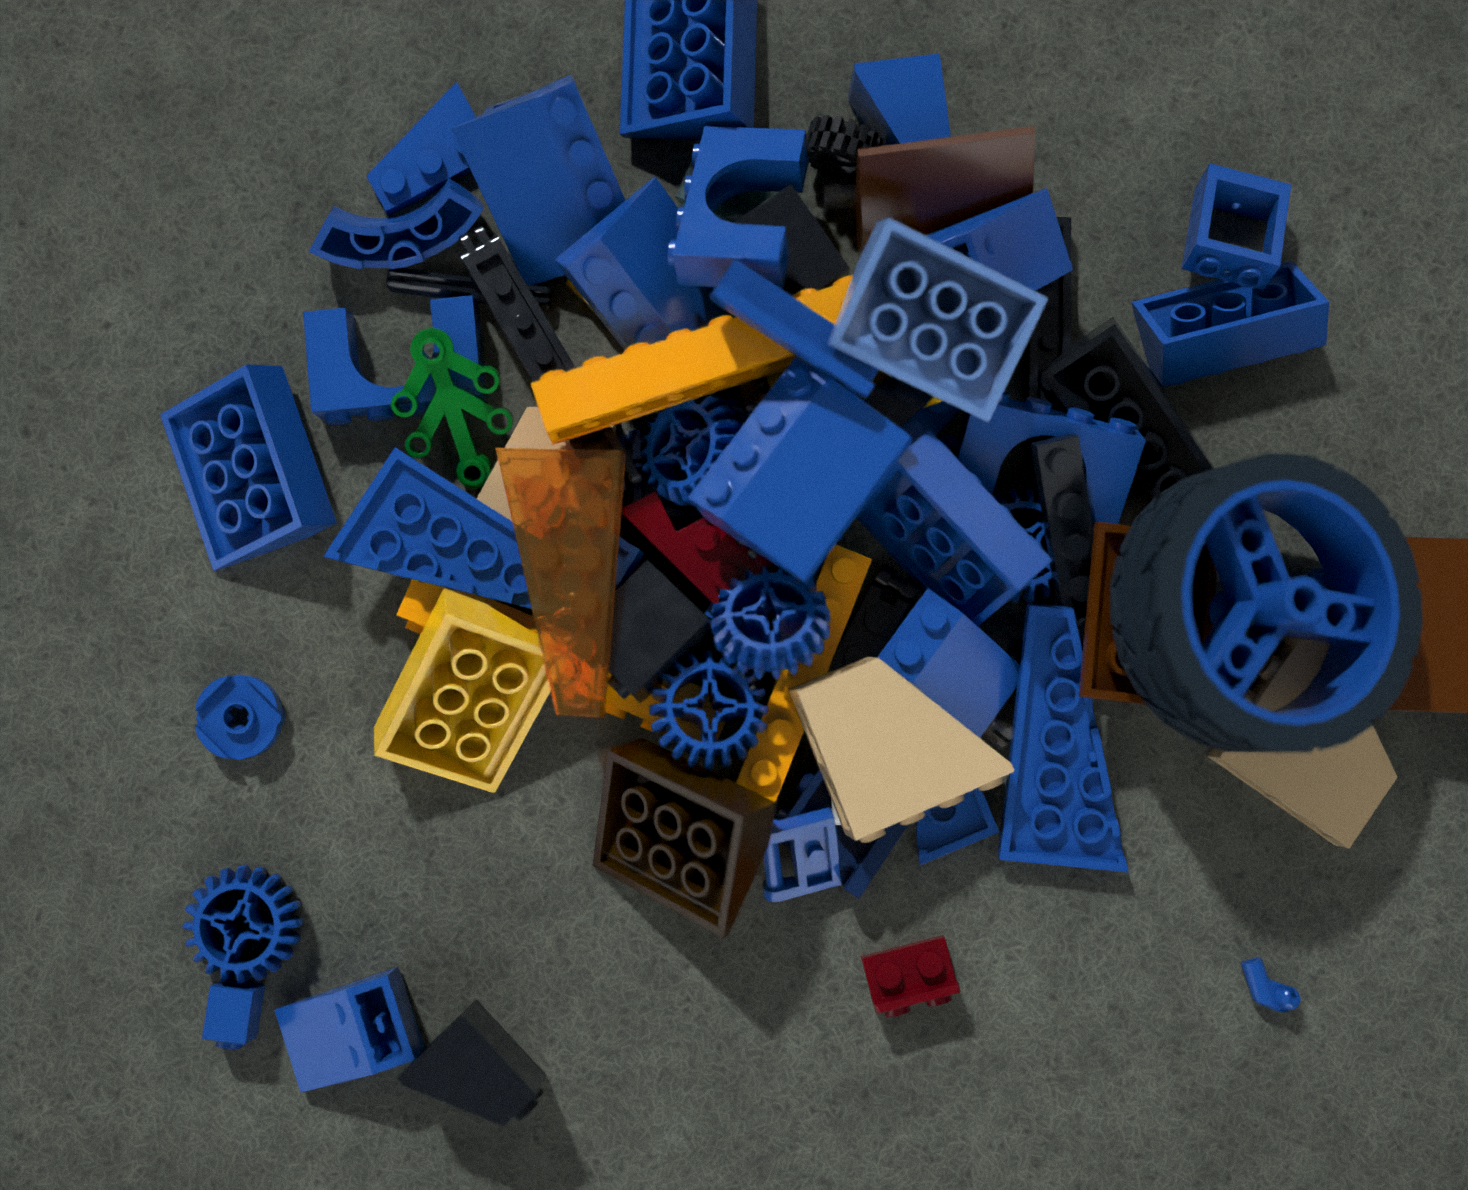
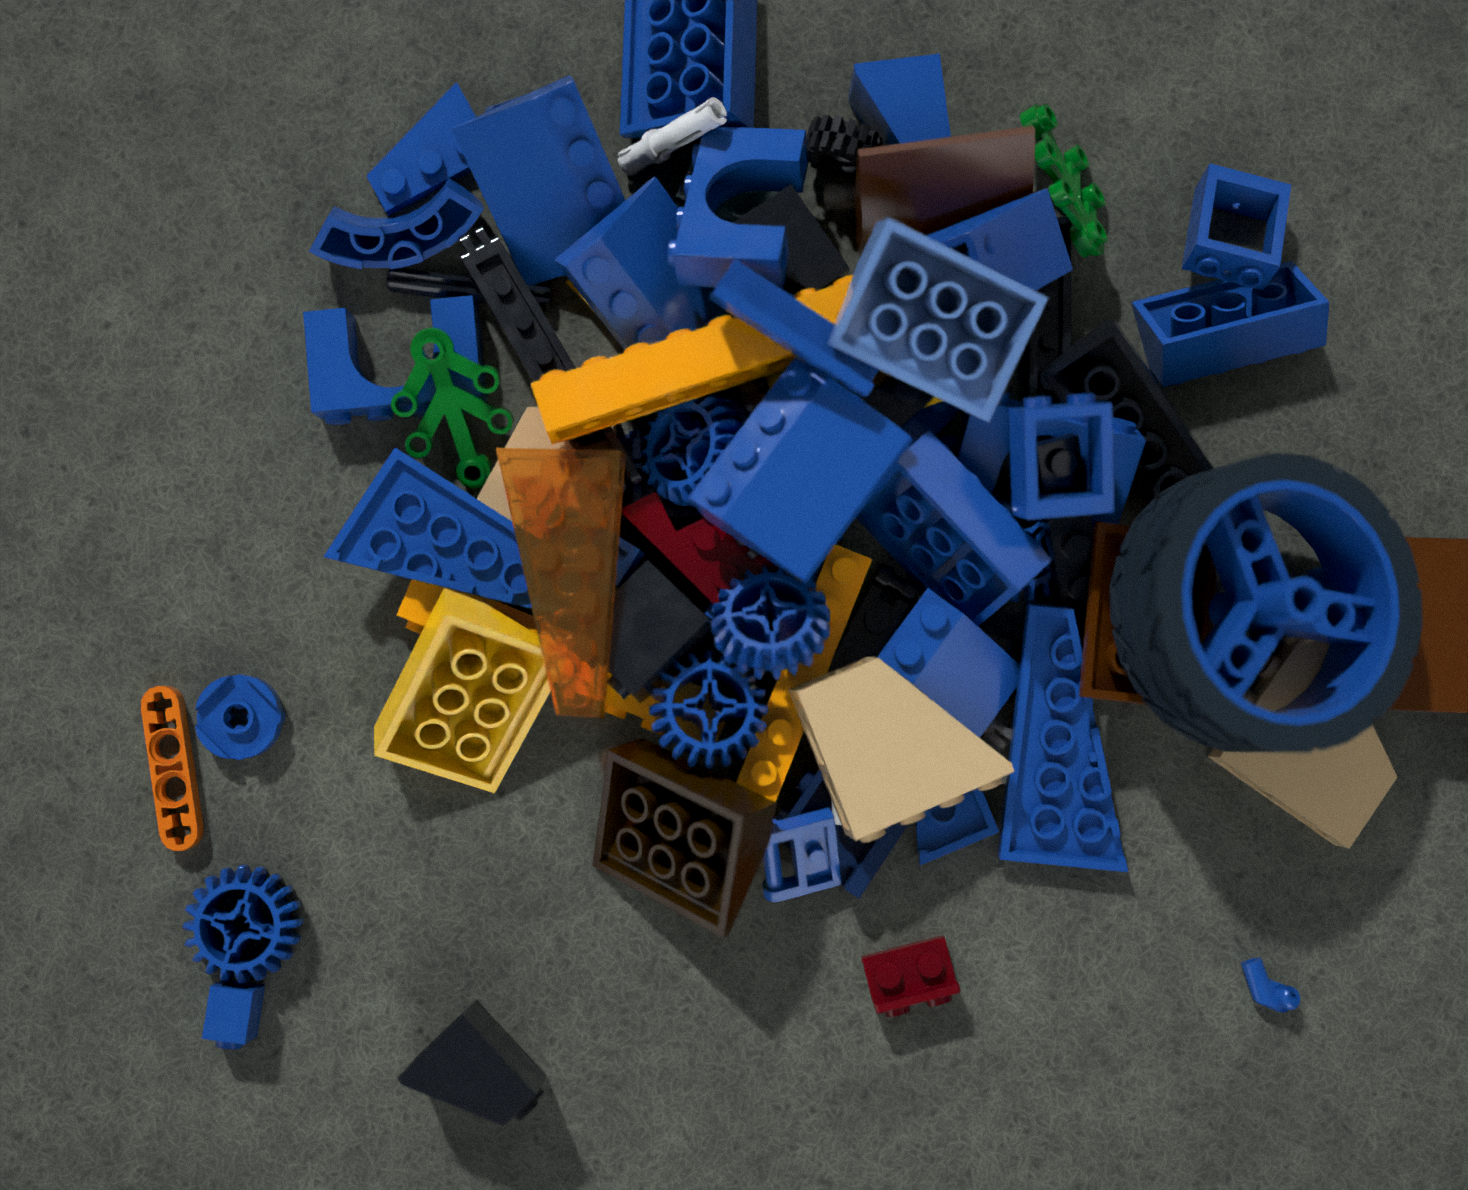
blue slope [160,364,337,571] -> none
blue slope [275,967,425,1093] -> none
none -> orange beam [141,686,204,851]
none -> white pin [618,97,727,176]
none -> blue window [1008,394,1114,520]
none -> green plant [1020,103,1108,258]

